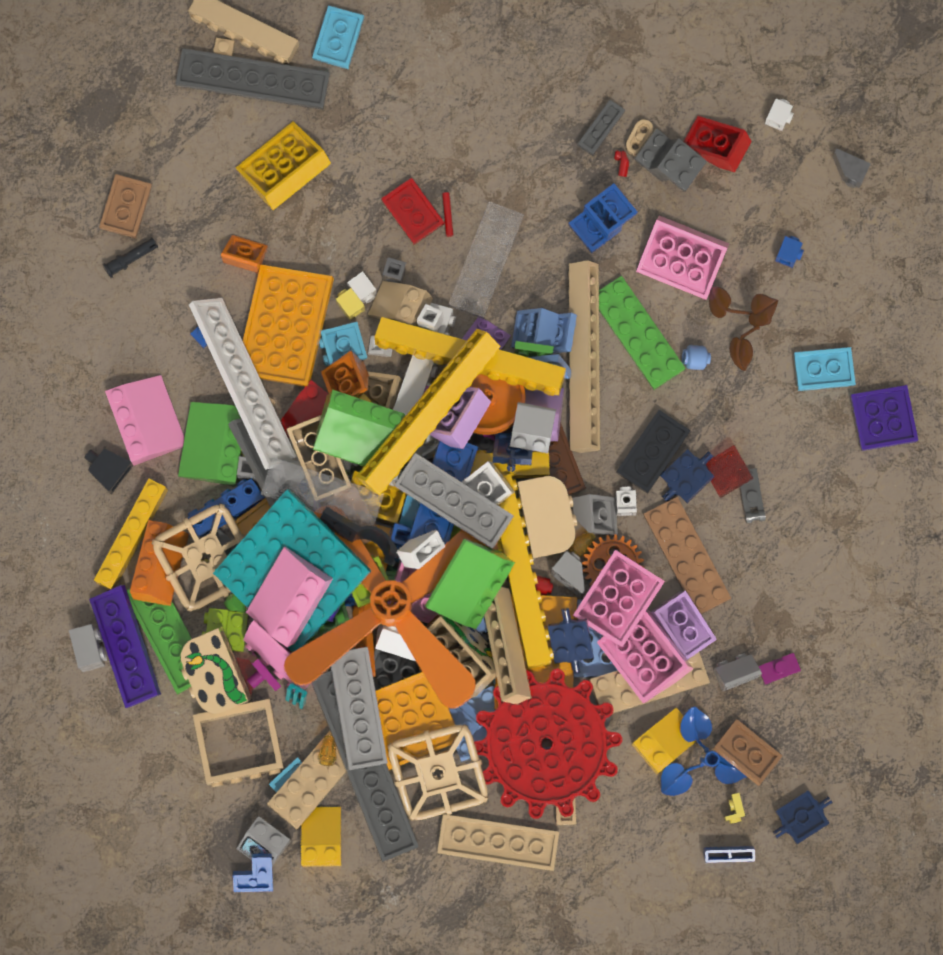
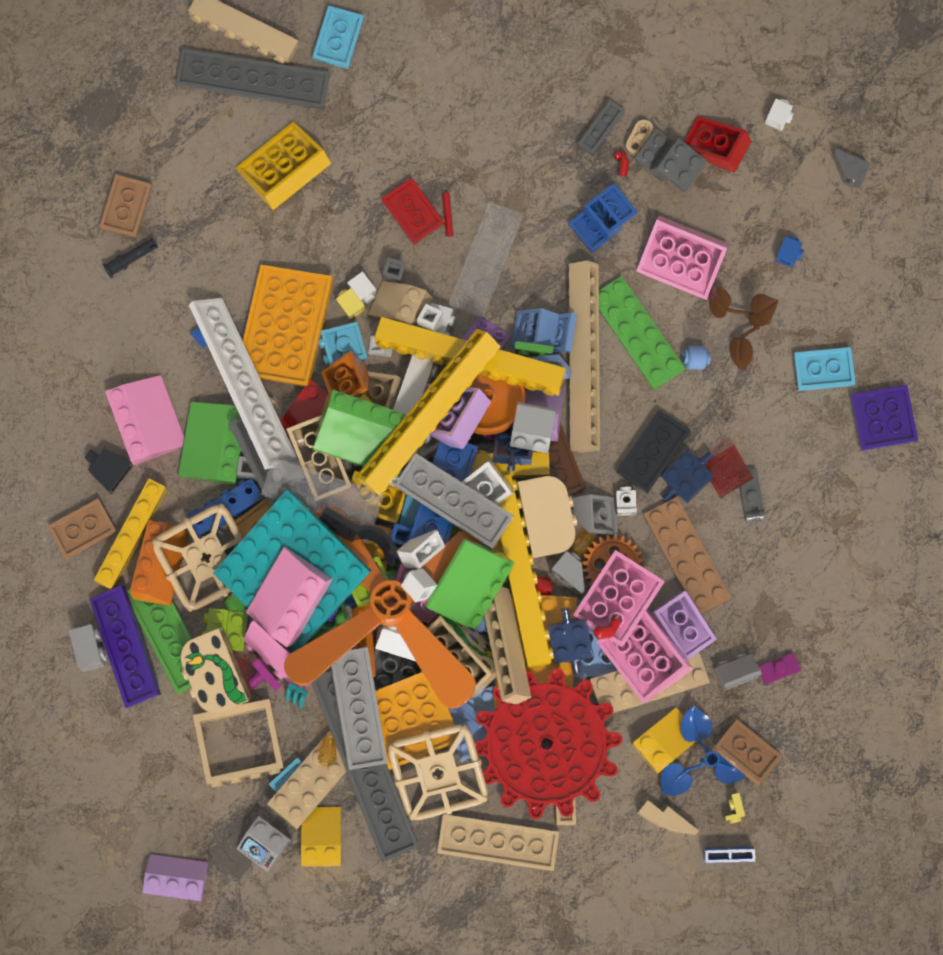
tan plate [213,38,235,56] -> none
orange slope [221,235,268,273] -> none
plate [233,853,273,892] -> none
dark blue plate [772,790,832,845] -> none
none -> medium nougat plate [48,498,117,560]
none -> lavender slope [142,854,209,902]
none -> white brick [401,568,437,602]
none -> red arm [593,617,622,639]
none -> tan slope [637,800,699,835]

